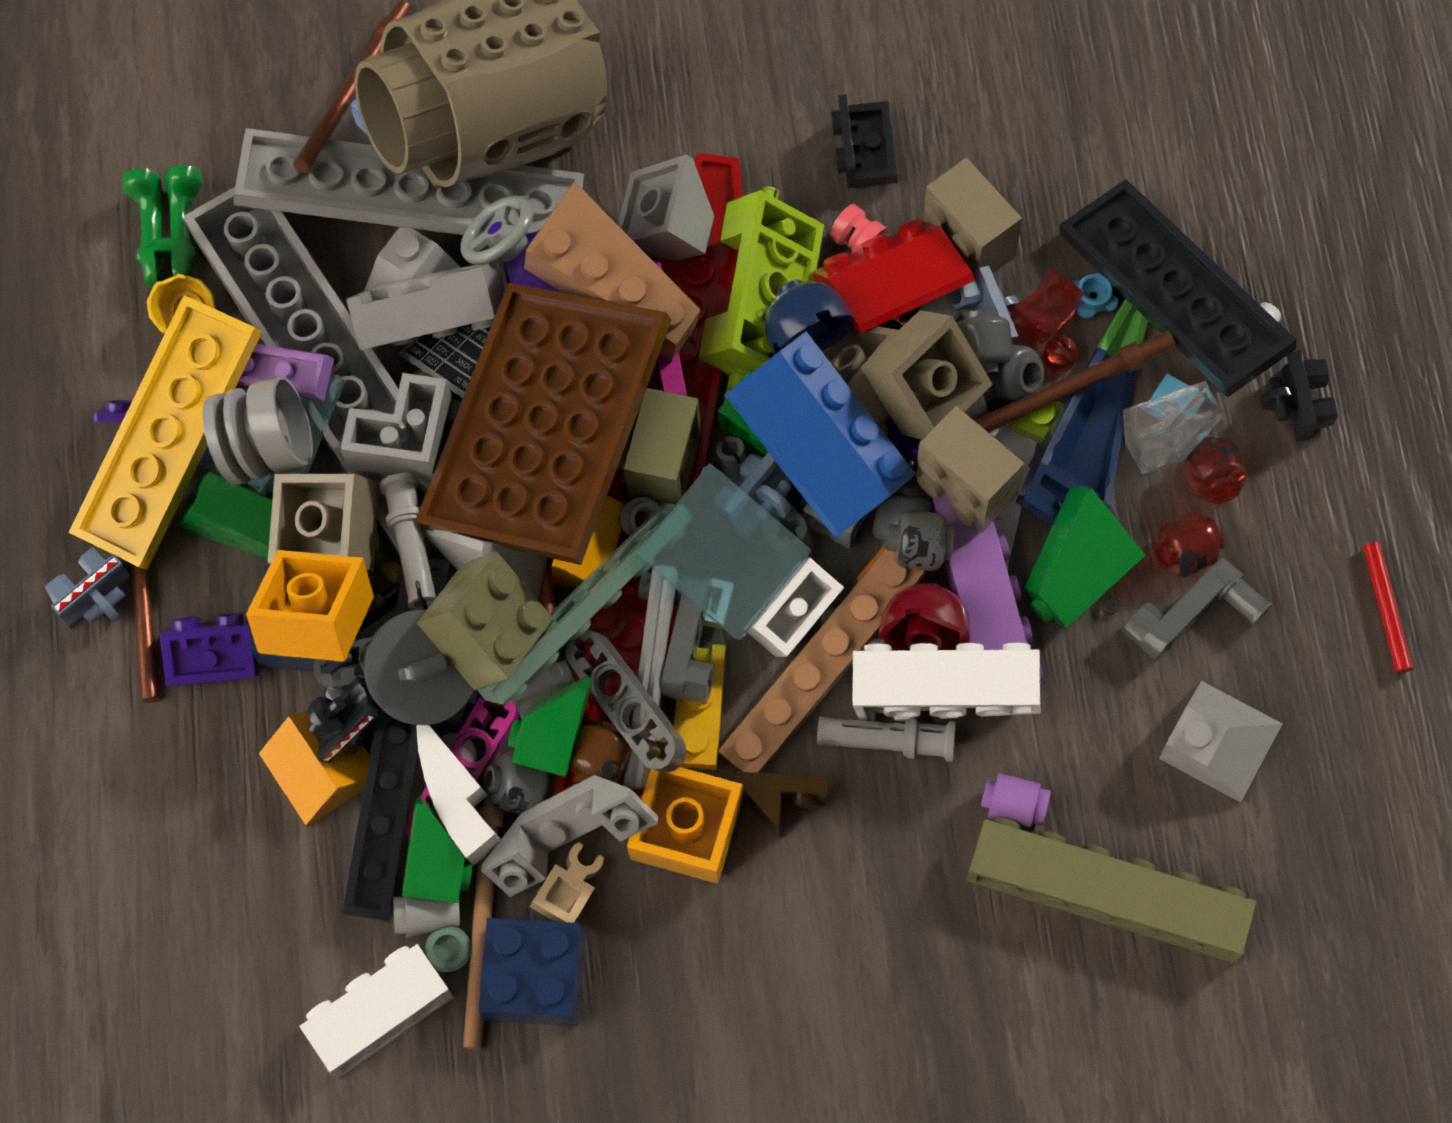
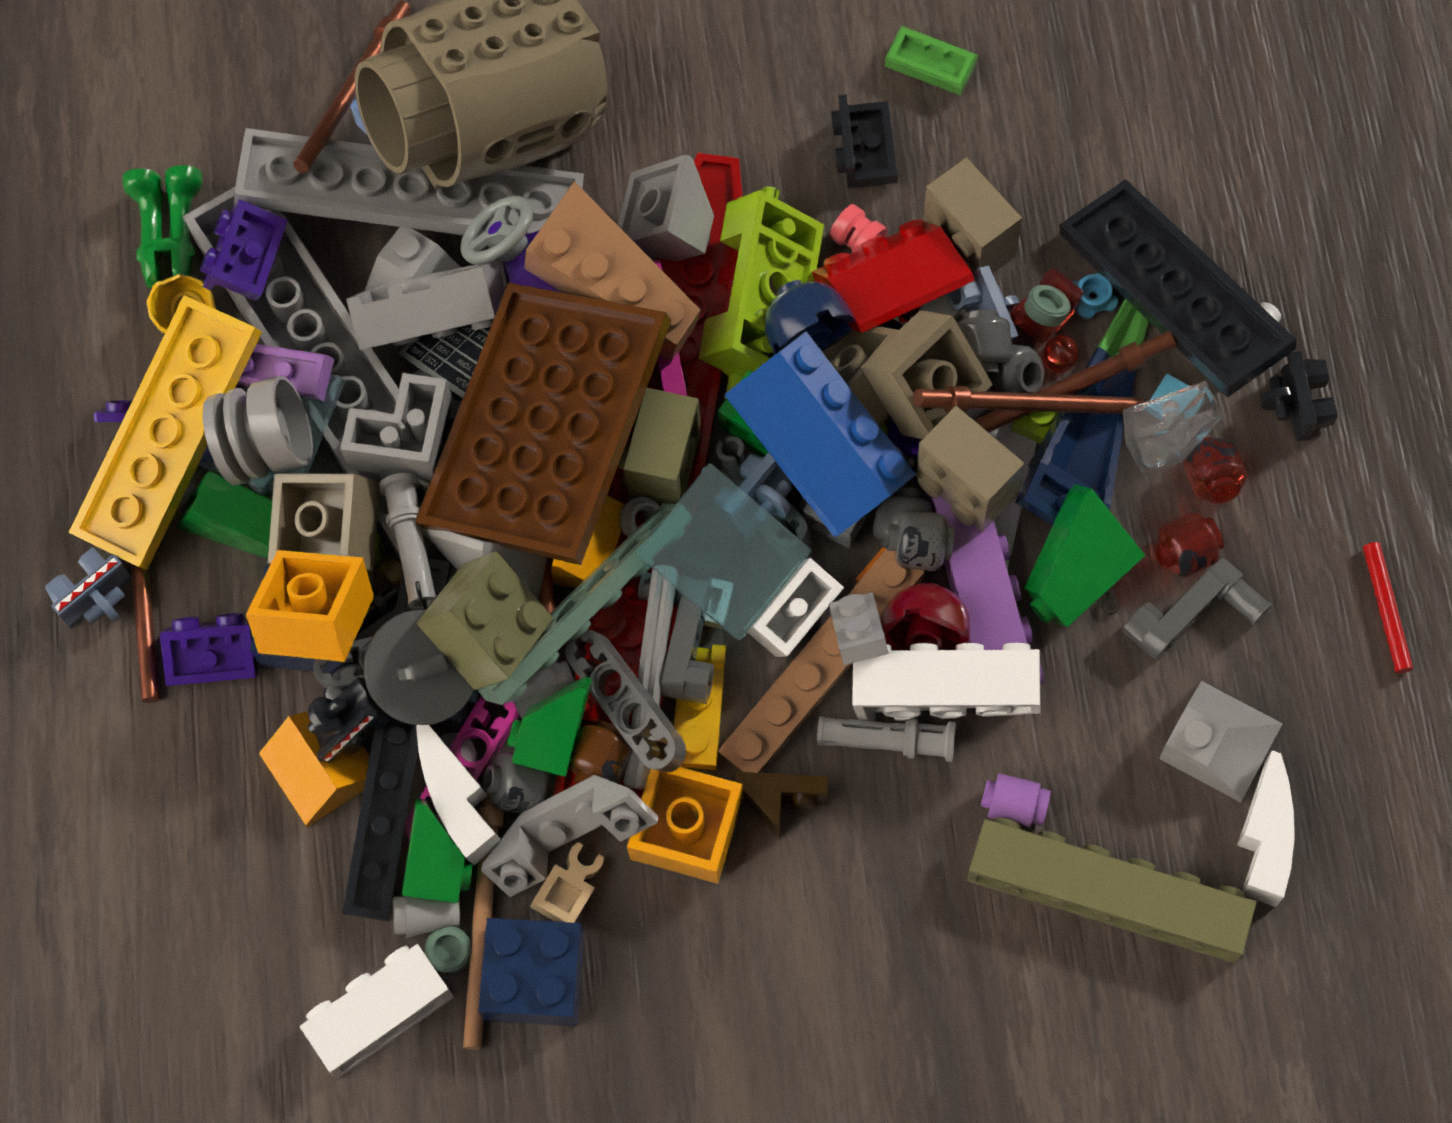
none -> dark purple bracket [200,199,288,301]
none -> light grey plate [829,592,889,665]
none -> bright green plate [885,26,978,96]
none -> copper bar [913,386,1146,415]
none -> sand green tile [1024,285,1070,327]
none -> white slope [1237,751,1294,907]

